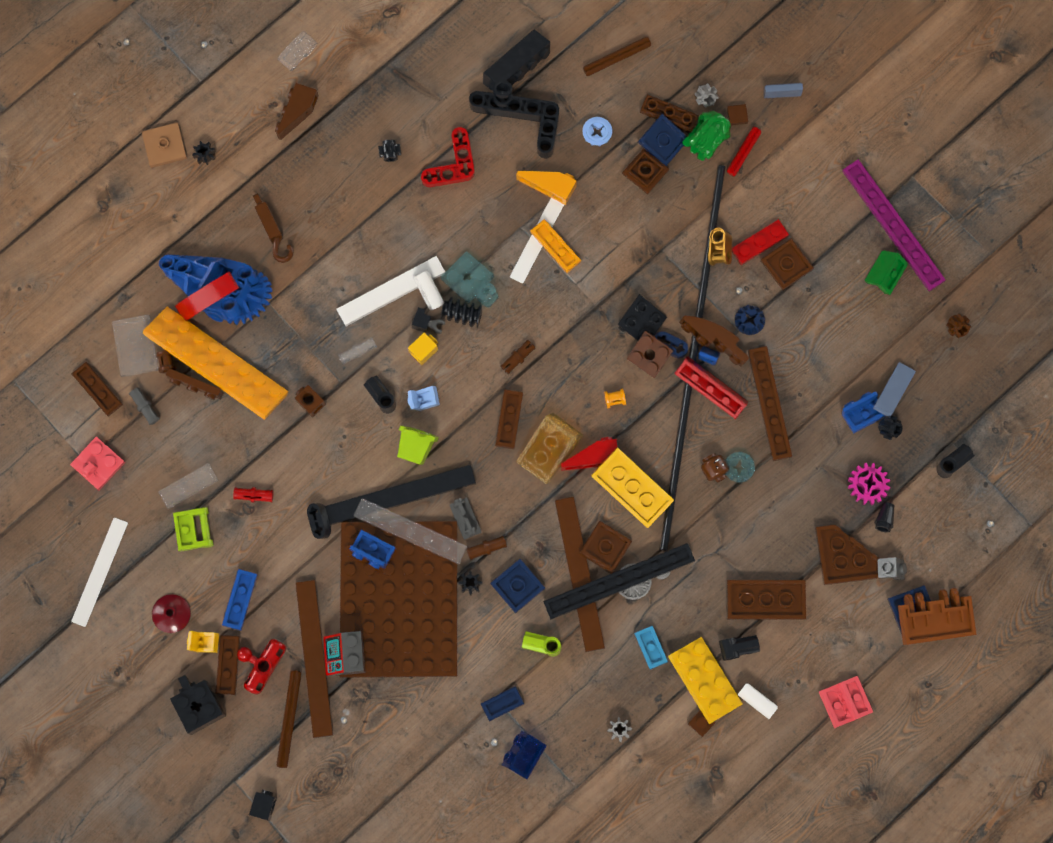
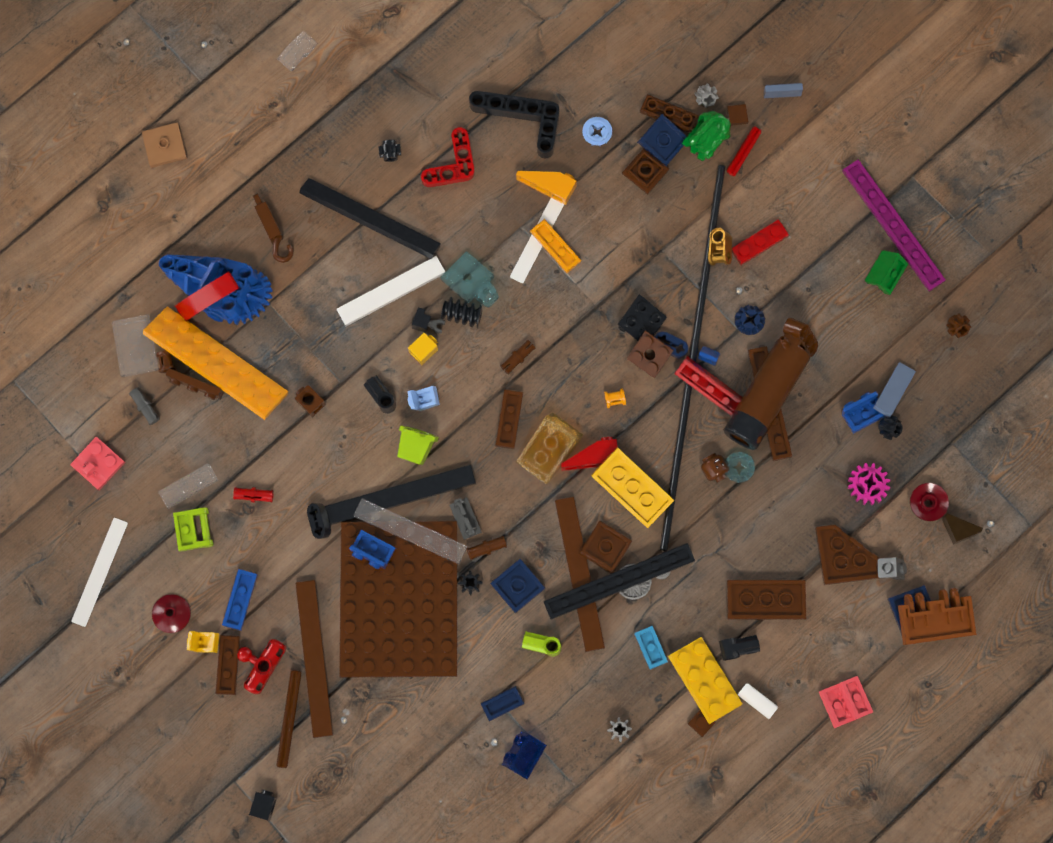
reddish brown tile [71,362,123,417] -> none
black hinge [170,675,226,735] -> none
black gear [192,141,216,165] -> none
reddish brown slope [275,83,319,140] -> none
dark grey slope [323,631,365,676] -> none
clear pin [338,337,377,365] -> none
white brick [413,270,444,310] -> none
black hinge [483,29,550,107] -> none
reddish brown axle [583,37,651,76] -> none
reddish brown slope [679,315,750,367] -> none
reddish brown plate [761,238,814,290] -> none
black cone [874,502,895,533] -> none
black piece [936,444,975,478] -> none
none -> black tile [299,178,441,259]
none -> reddish brown piece [723,318,818,450]
none -> dark red dish [910,483,949,521]
none -> dark brown slope [942,513,983,545]

